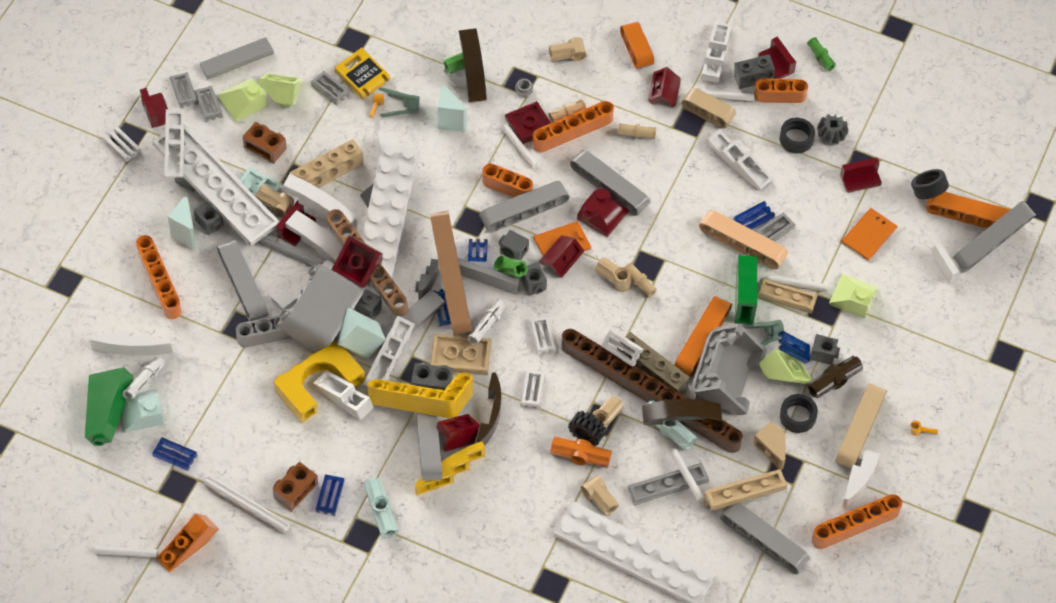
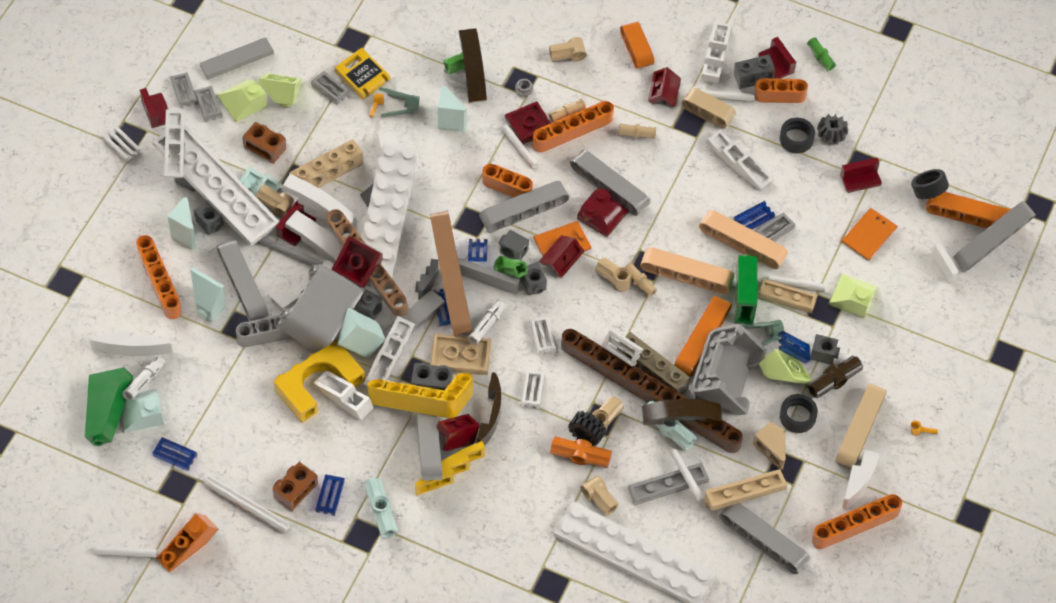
none -> light aqua slope [190,267,226,322]
none -> light nougat beam [640,247,735,294]

